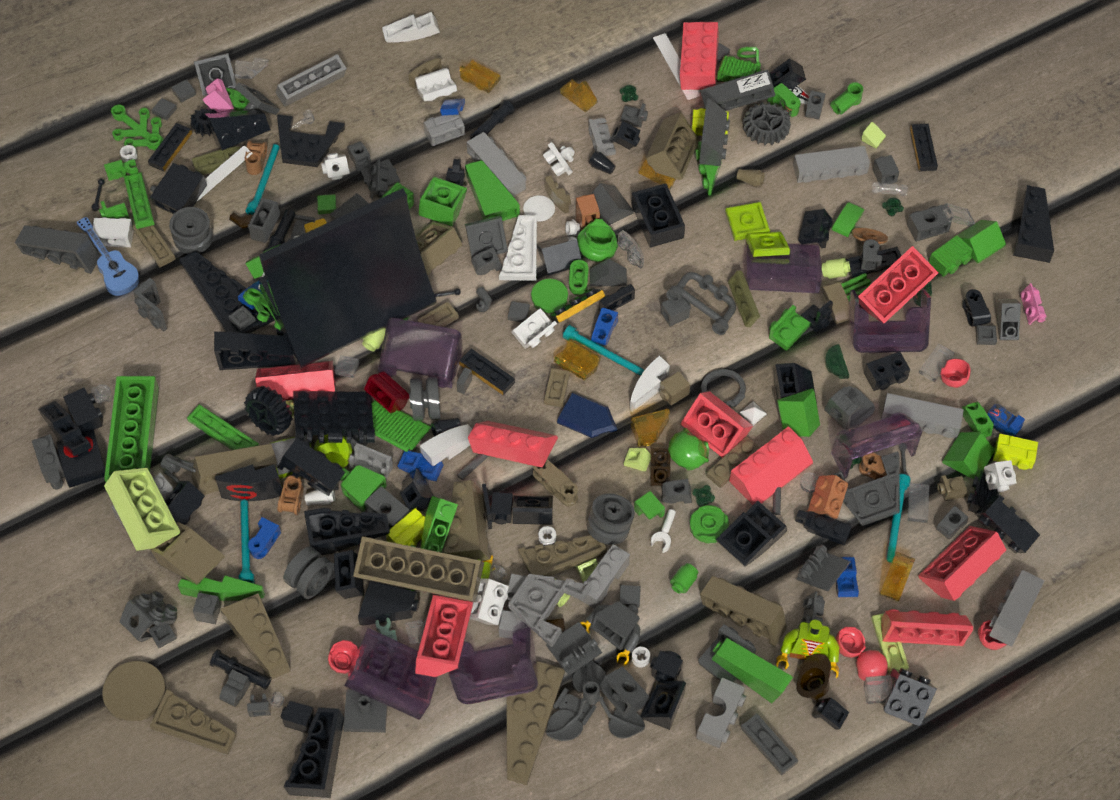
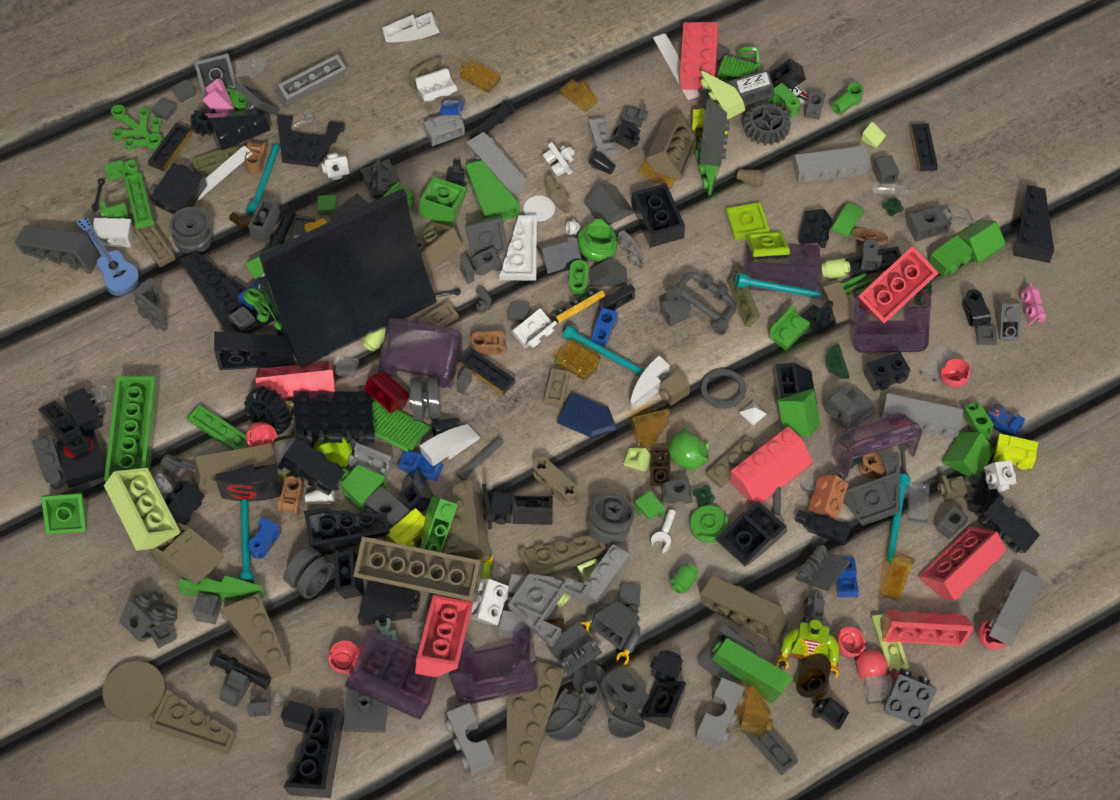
white bush [120,145,137,162] -> none
dark grey leg [347,141,372,171] -> none
coral slope [468,421,558,468] -> none
bright green tile [531,279,568,313] -> none
white bush [538,526,556,546] -> none
nougat brick [576,194,600,232] -> none
clear green plate [620,85,639,102] -> none
white bush [632,647,650,667] -> none
coral slope [681,391,753,458] -> none
none -> bright green slope [41,493,87,535]
none -> coral hair [245,422,277,447]
none -> light grey arch [445,703,494,775]
none -> dark grey tile [460,258,474,284]
none -> medium nougat piece [470,330,507,355]
none -> yellowish green slope [700,71,745,120]
none -> teal piece [735,272,822,299]
none -> clear yellow slope [740,686,773,738]

